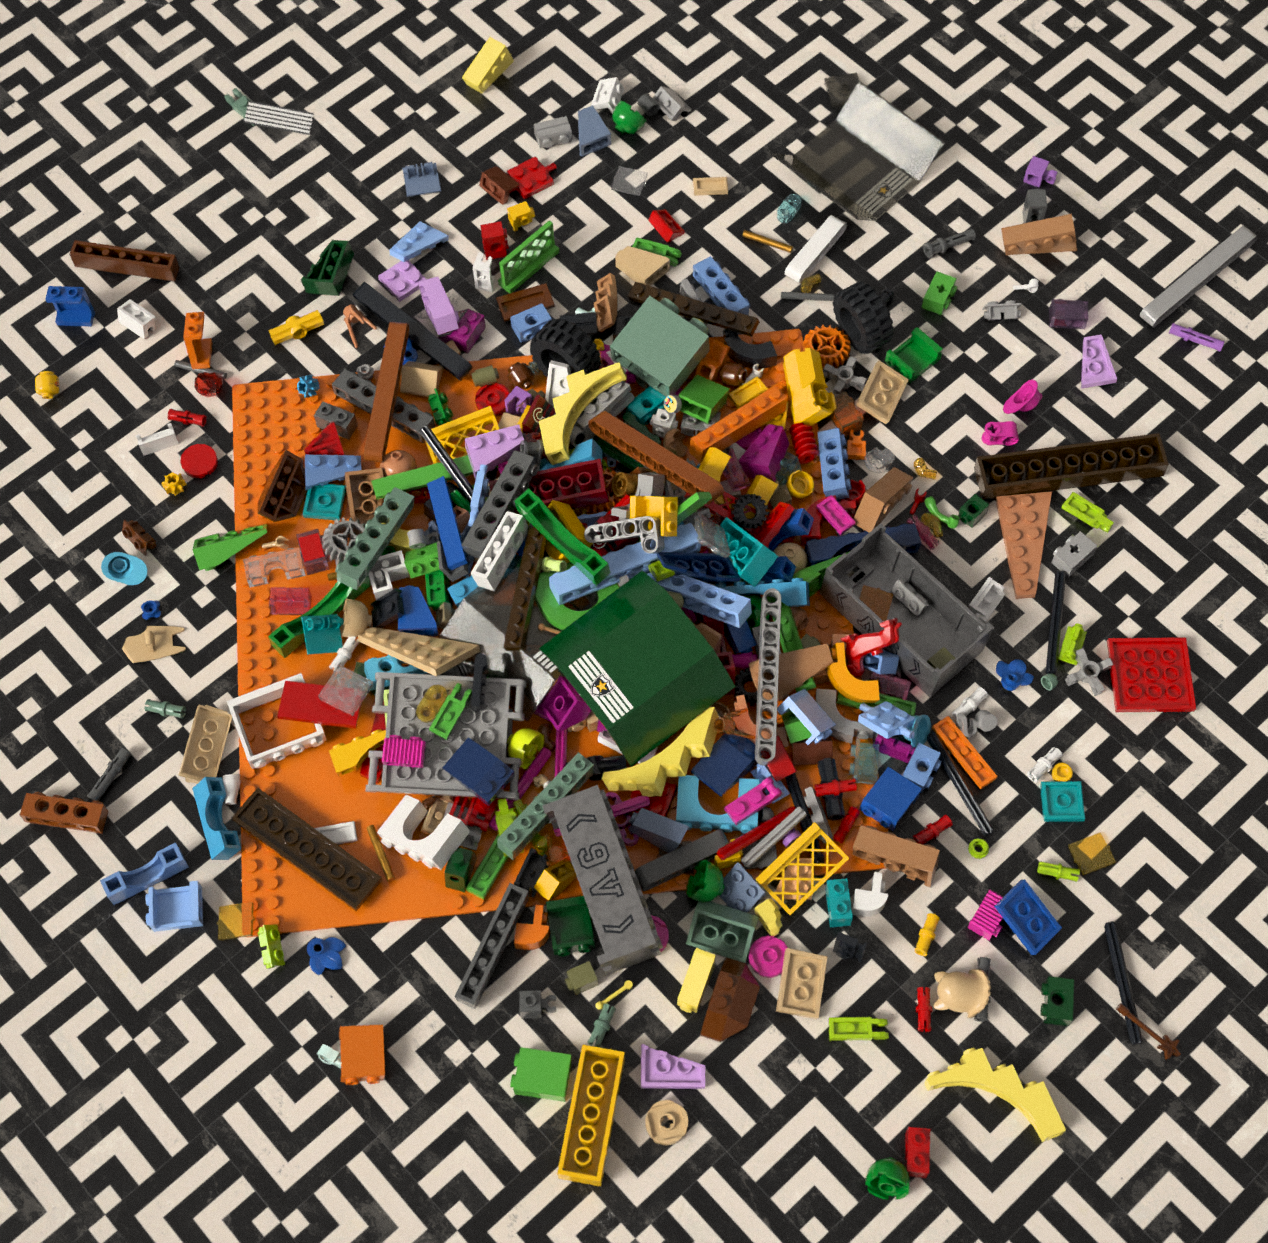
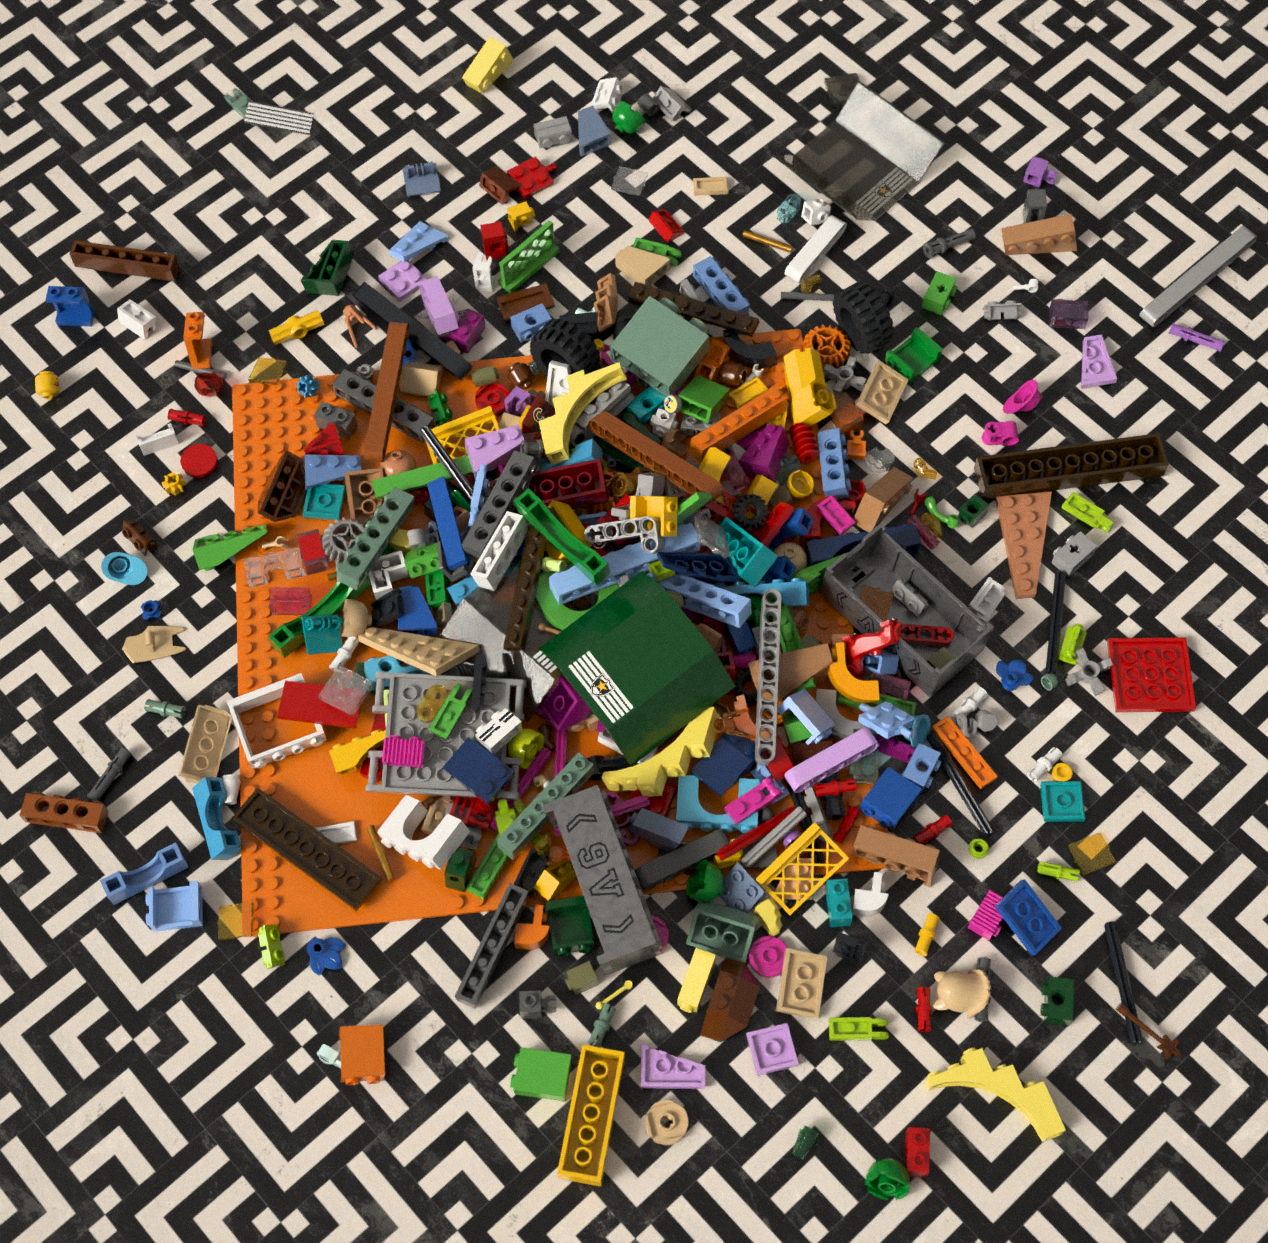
none -> clear yellow piece [248,357,287,385]
none -> white slope [475,708,522,755]
none -> lavender plate [746,1023,799,1076]
none -> lavender beam [784,727,879,793]
none -> clear green cone [792,1125,819,1160]
none -> white brick [801,198,831,225]
none -> red beam [898,624,954,647]

